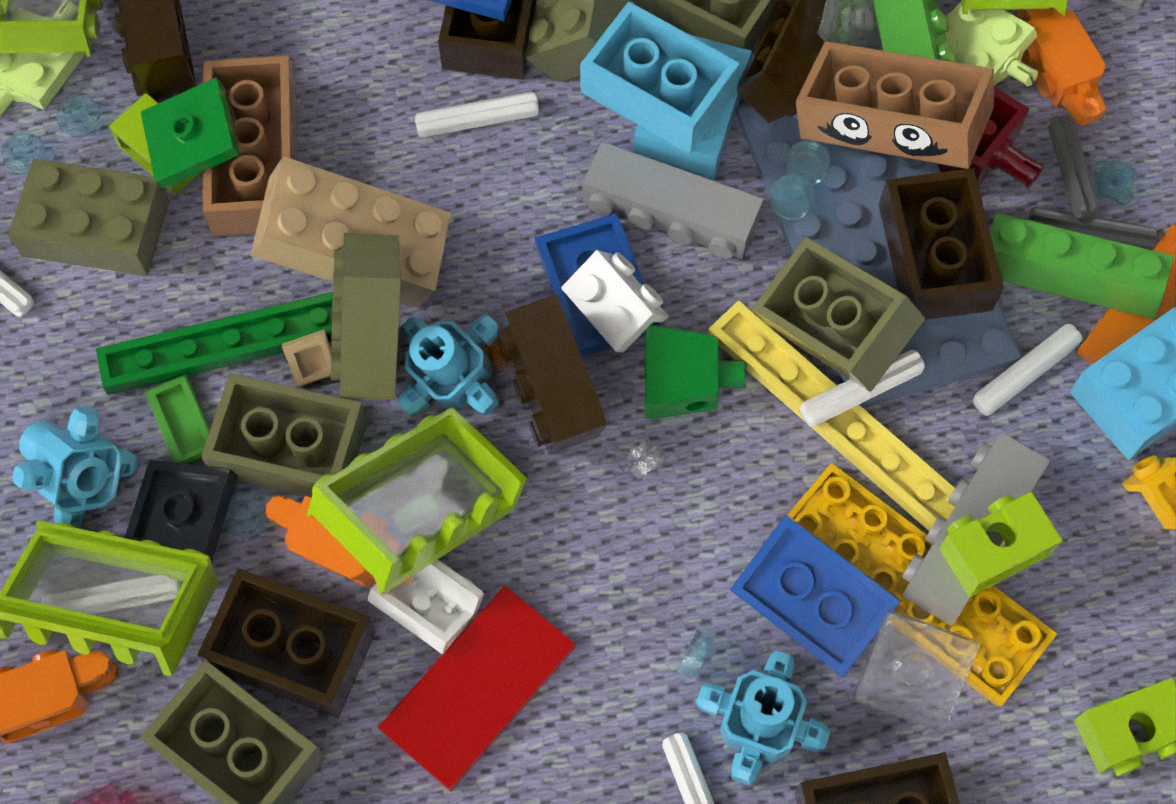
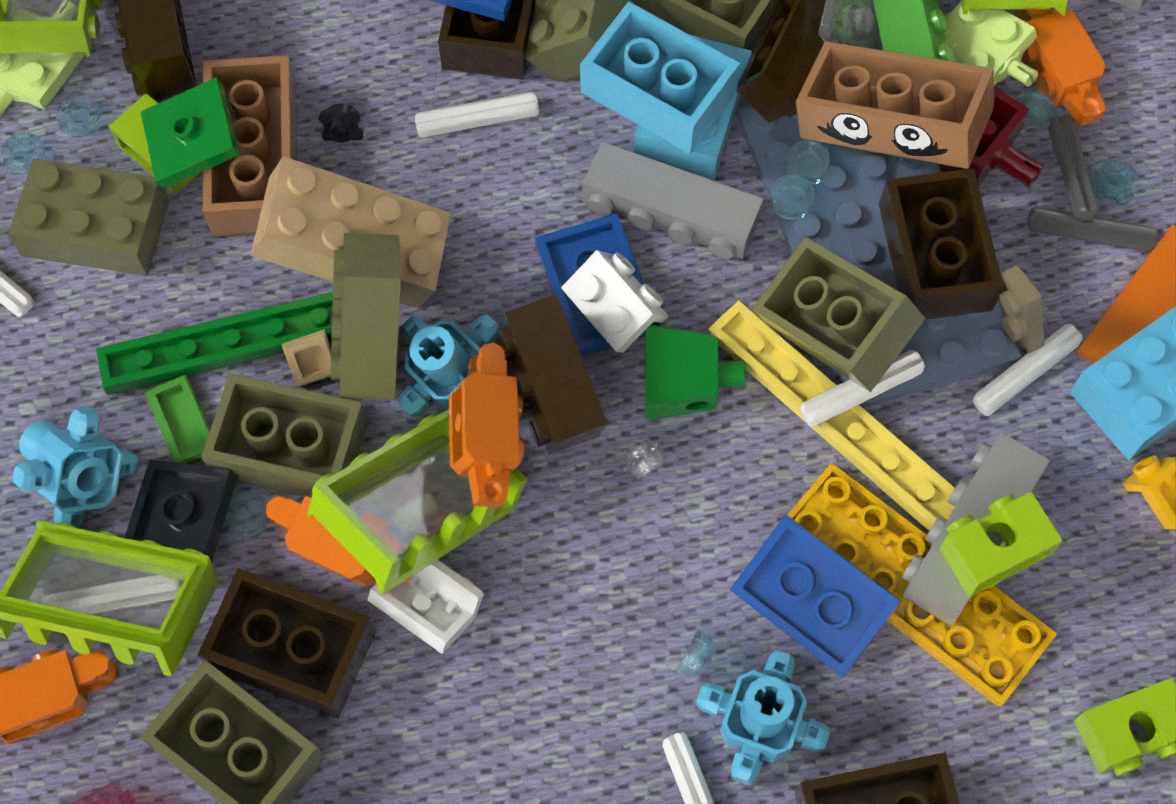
red tile [378,585,576,792] -> none
clear plate [853,608,980,733] -> none
bright green brick [990,212,1174,320] -> none
none -> black plate [318,103,364,143]
none -> orange hinge [449,342,524,508]
none -> dark tan plate [999,265,1044,353]
none -> clear light blue plate [1017,92,1058,127]

